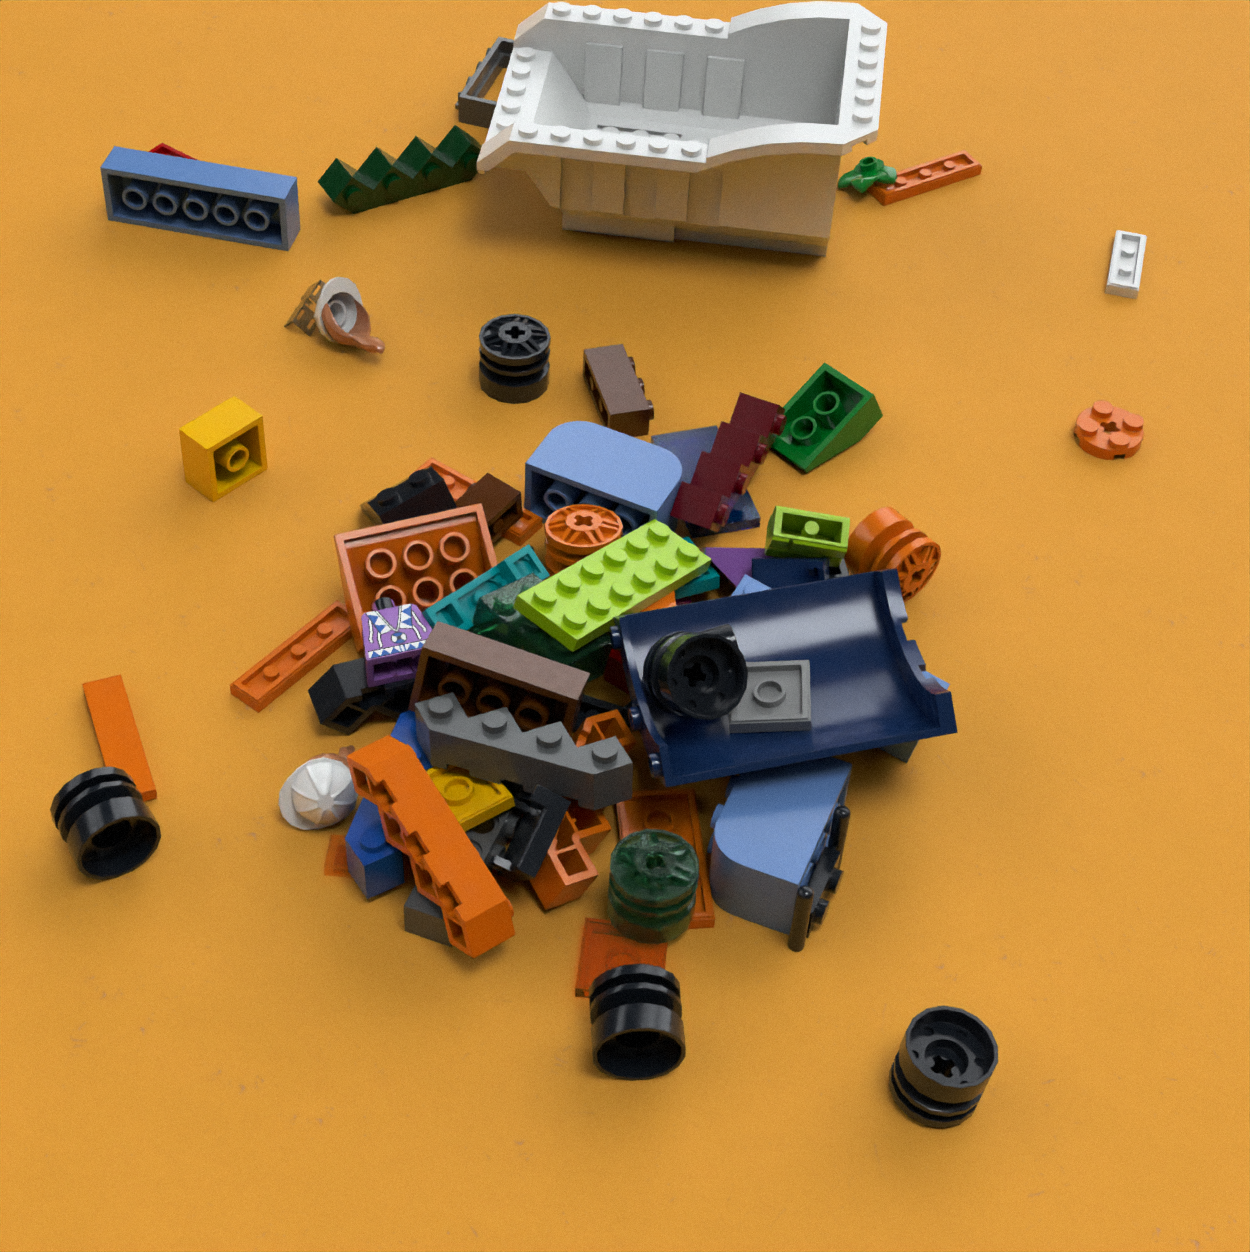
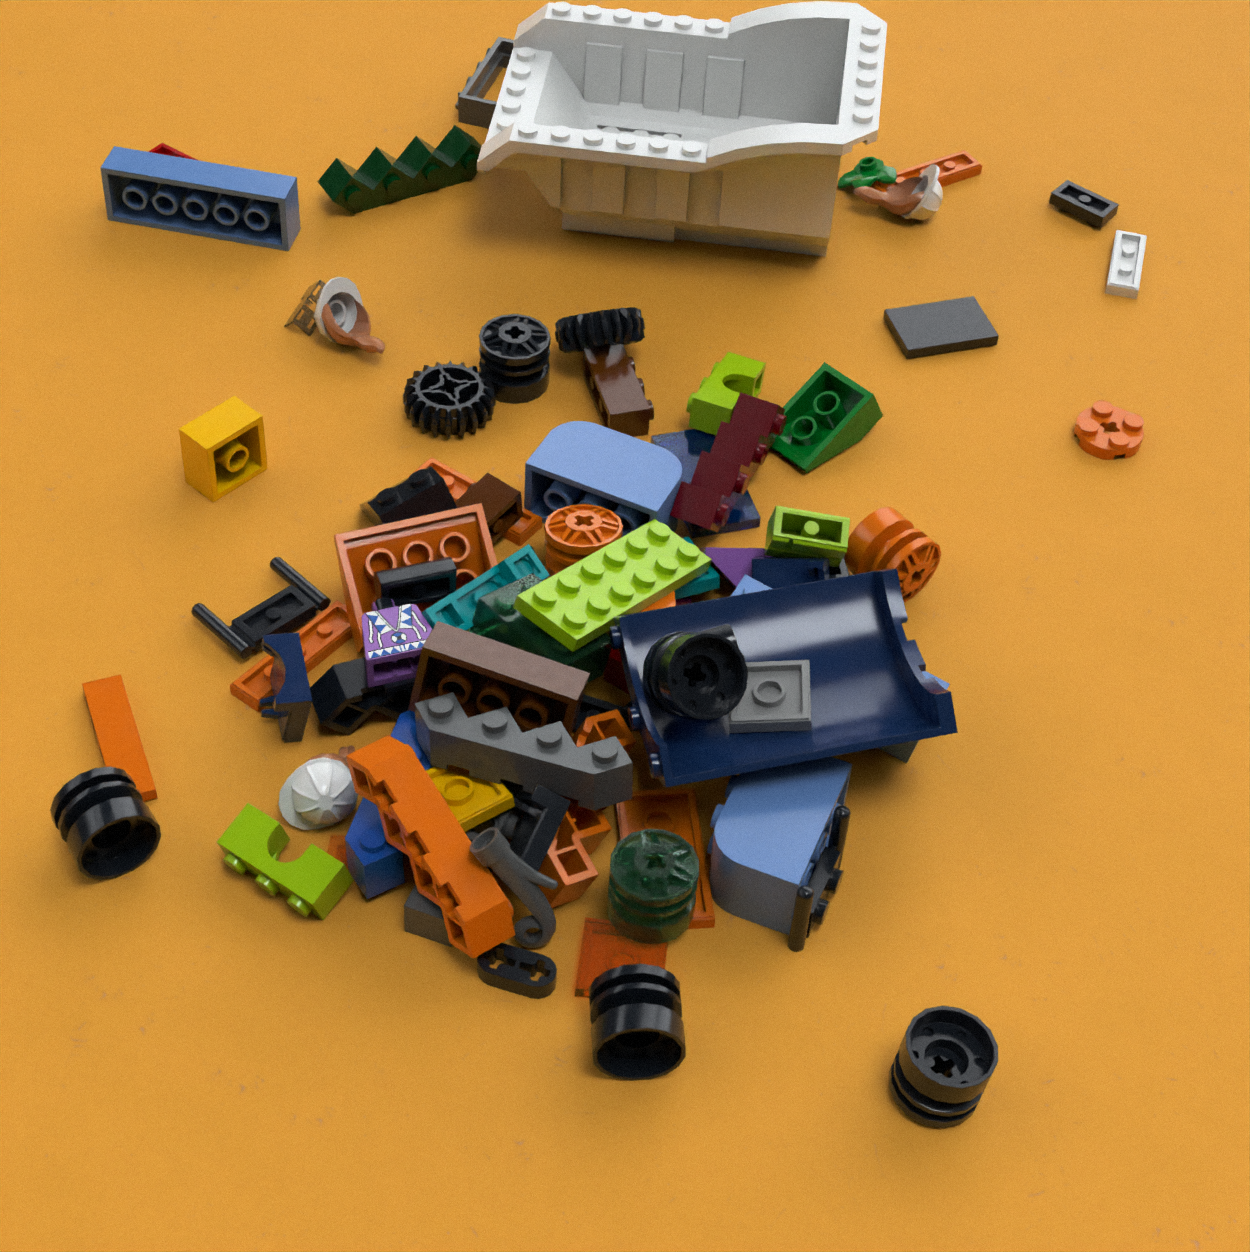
none -> black plate [191,557,331,659]
none -> lime arch [217,803,354,920]
none -> dark blue piece [259,632,312,743]
none -> black brick [374,557,456,606]
none -> black gear [403,360,496,439]
none -> dark grey plant [470,827,558,948]
none -> black beam [477,943,557,999]
none -> black gear [555,307,645,353]
none -> lime arch [686,352,766,435]
none -> piece [853,164,943,220]
none -> tile [883,296,999,359]
none -> black plate [1049,180,1119,228]

